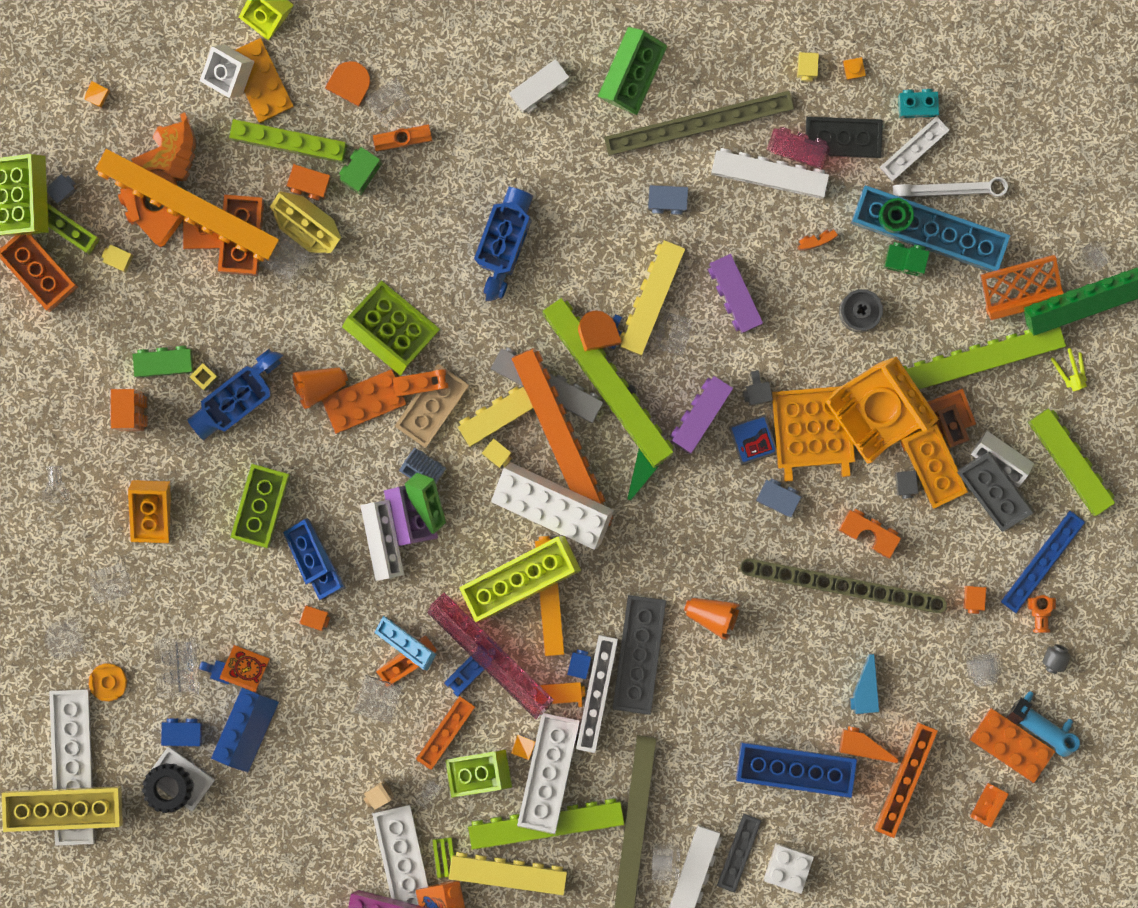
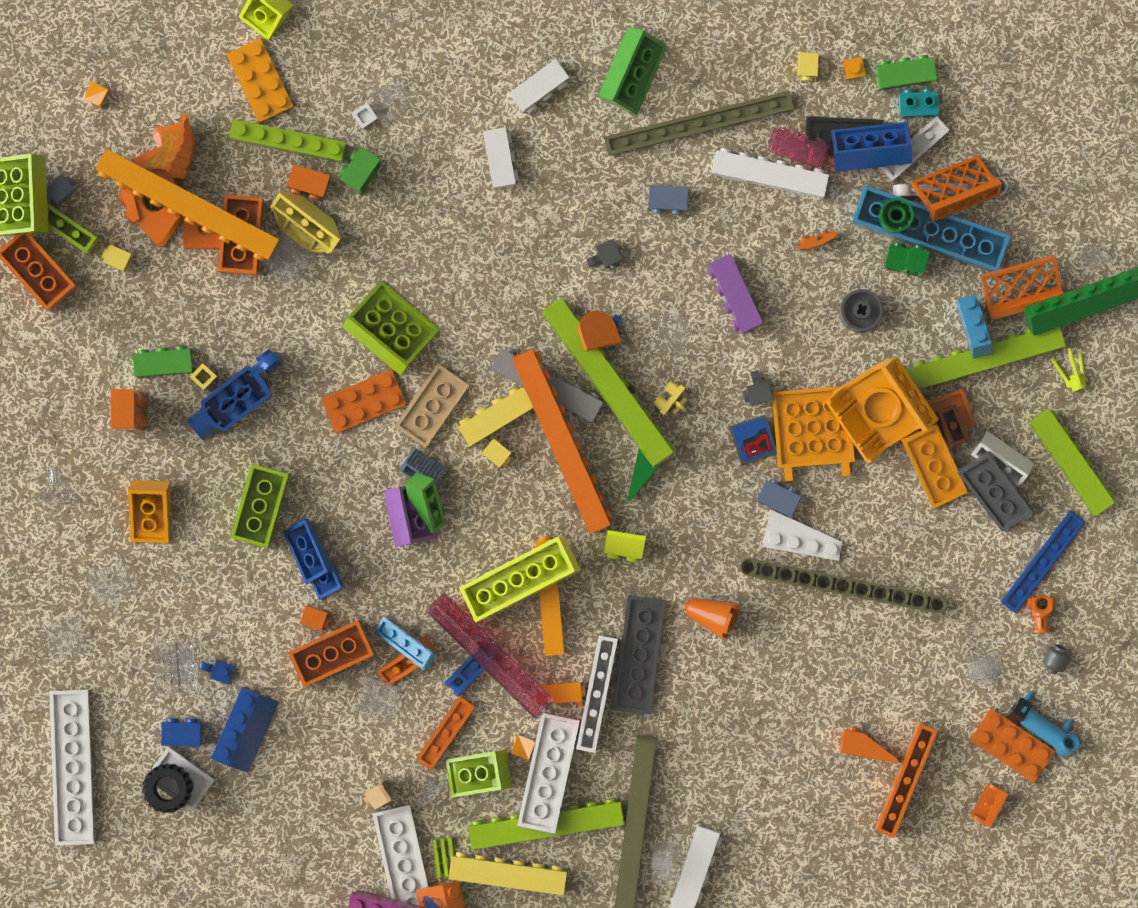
light yellow brick [2,786,123,832] -> none
light orange tile [88,663,127,702] -> none
white brick [200,44,254,98] -> none
orange tile [220,645,270,692] -> none
orange cone [292,367,348,409] -> none
orange tile [325,61,370,107] -> none
white brick [360,500,404,581] -> none
orange piece [373,124,432,152] -> none
orange plate [393,369,449,397] -> none
blue brick [474,187,533,301] -> none
white brick [491,463,614,550] -> none
blue brick [567,649,591,679] -> none
light yellow brick [620,240,685,356] -> none
medium lavender brick [670,376,733,454] -> none
dark grey tile [717,813,762,893] -> none
blue brick [735,742,857,798] -> none
white brick [764,843,814,894] -> none
orange arch [838,509,901,558] -> none
dark azure slope [850,654,879,714] -> none
dark grey brick [895,470,918,499] -> none
orange brick [963,586,986,614] -> none
none -> orange brick [288,620,375,687]
none -> white plate [351,103,378,130]
none -> white brick [483,127,519,190]
none -> dark grey brick [586,239,622,270]
none -> neon yellow slope [604,530,646,562]
none -> light yellow hips [653,381,687,416]
none -> white wing [763,509,842,561]
none -> blue slope [831,122,913,172]
none -> bright green brick [875,55,937,91]
none -> orange fence [911,155,1002,222]
none -> dark azure brick [957,294,992,359]

